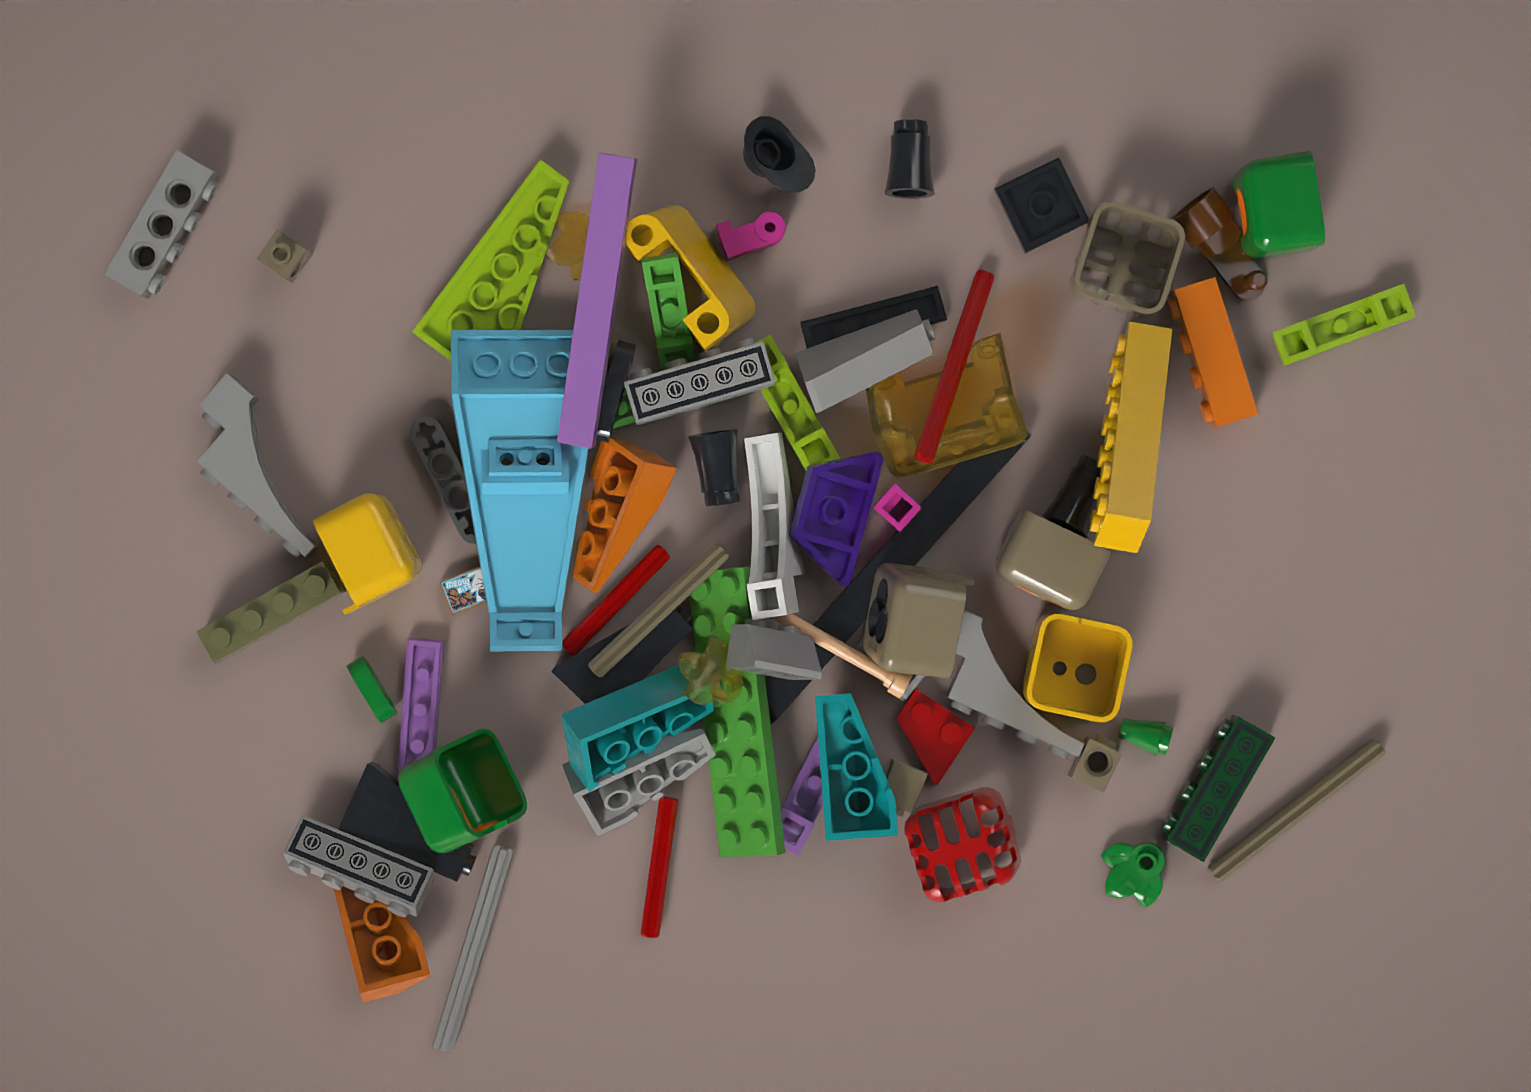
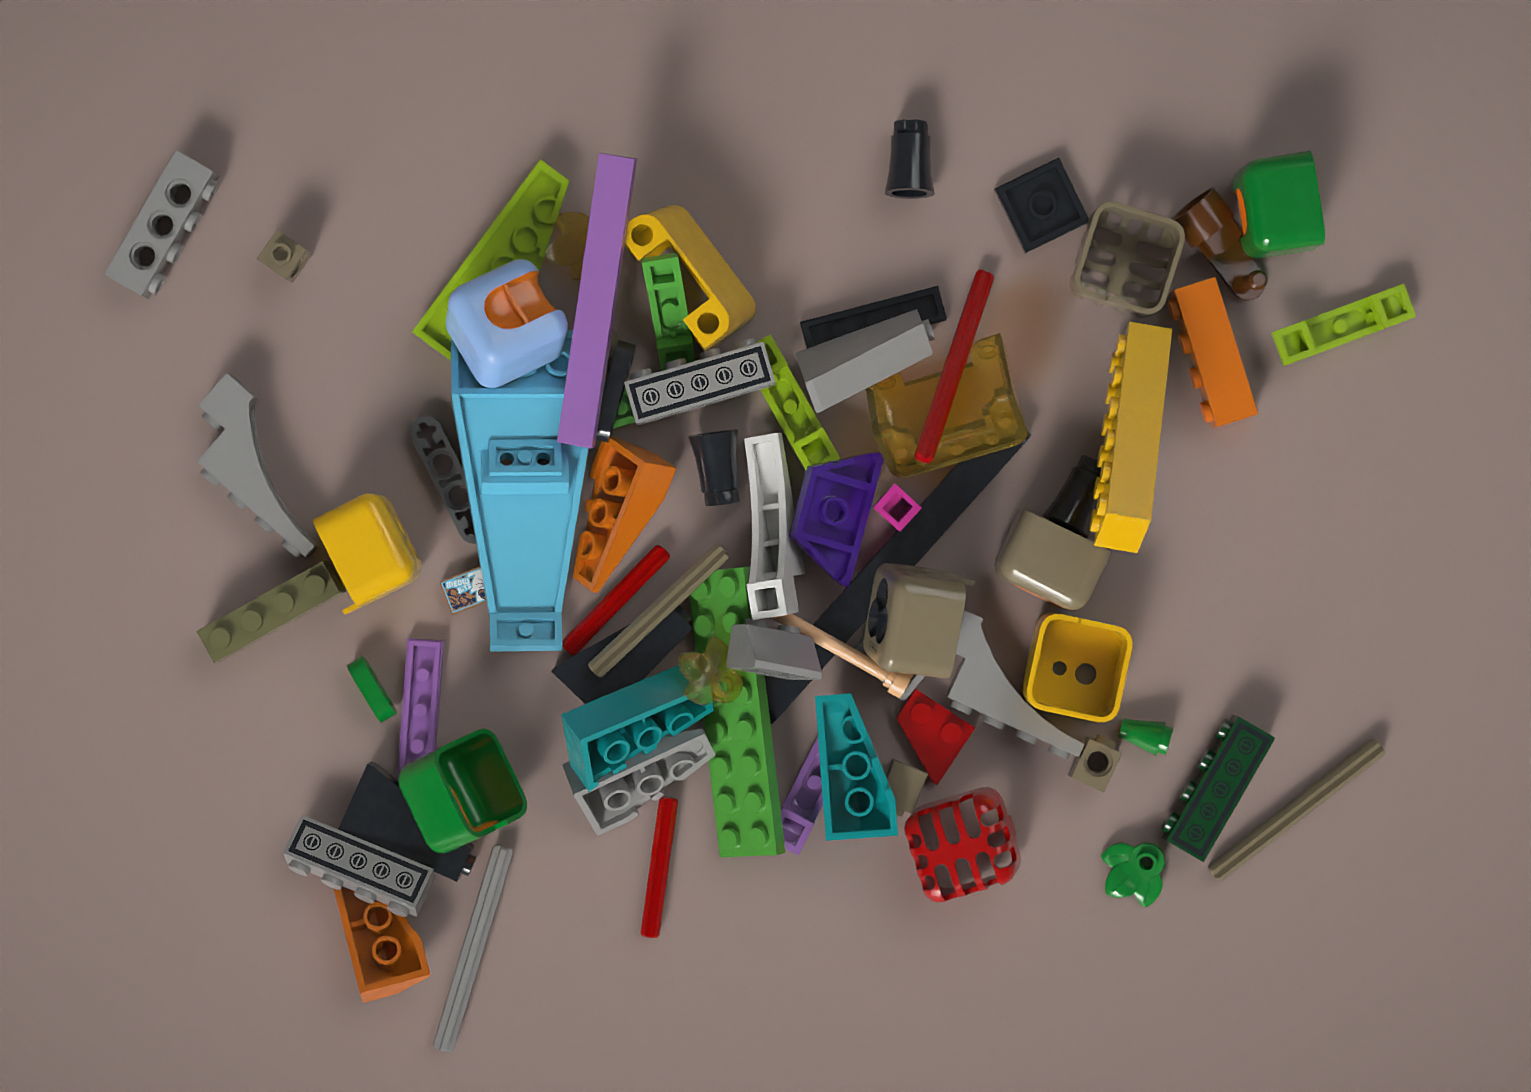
dark pink leg [715,212,786,261] -> none
black piece [743,116,816,193] -> none
none -> light blue piece [445,259,568,388]

